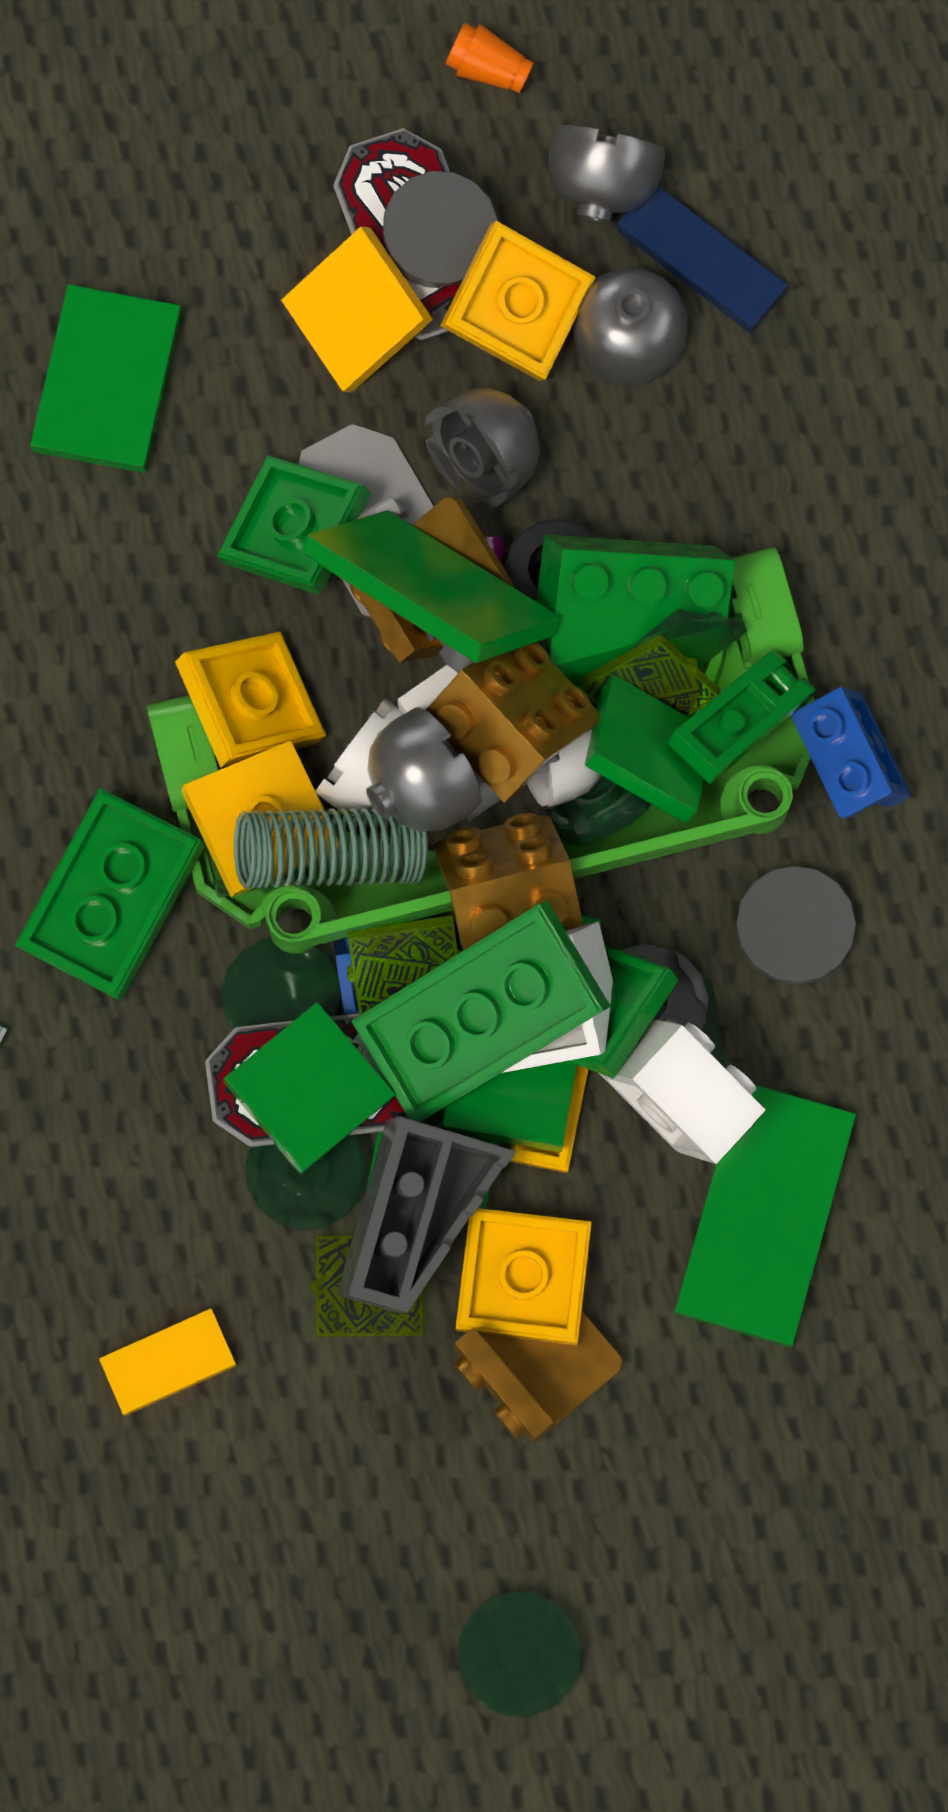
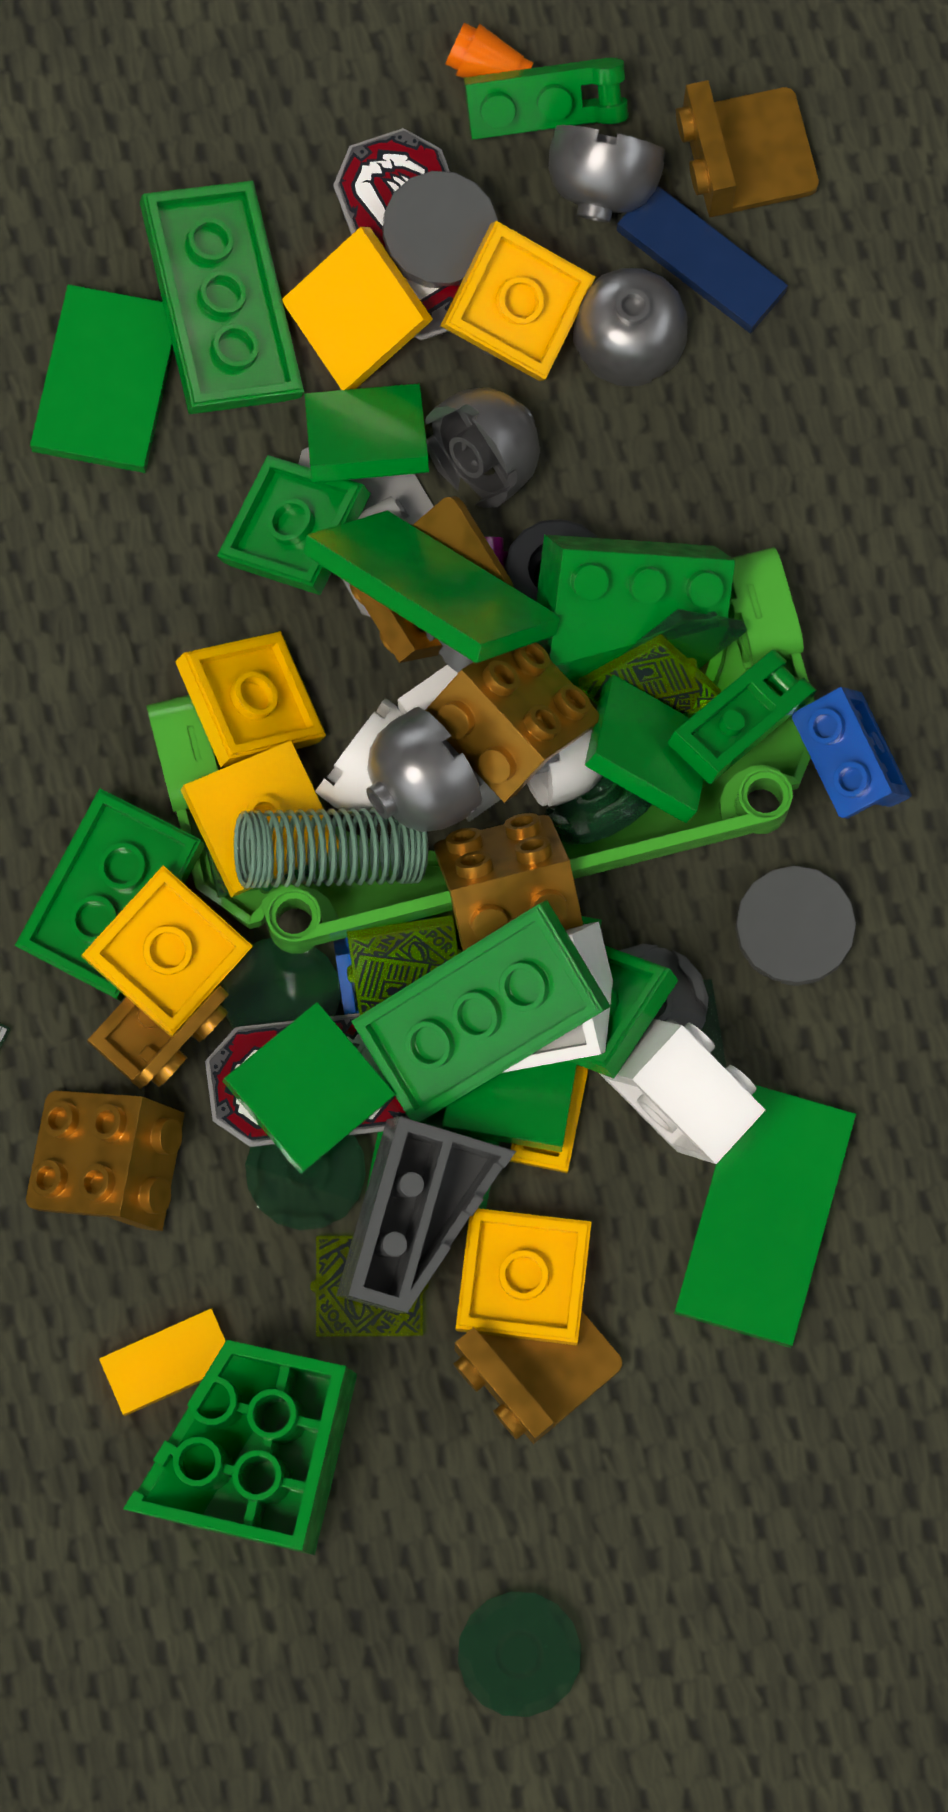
none -> pearl gold bracket [26,1091,185,1231]
none -> yellow tile [81,865,253,1037]
none -> pearl gold bracket [87,986,229,1089]
none -> green wedge [123,1340,358,1556]
none -> green tile [139,180,304,415]
none -> green tile [304,383,429,482]
none -> green plate [464,58,629,140]
none -> pearl gold bracket [676,80,819,218]

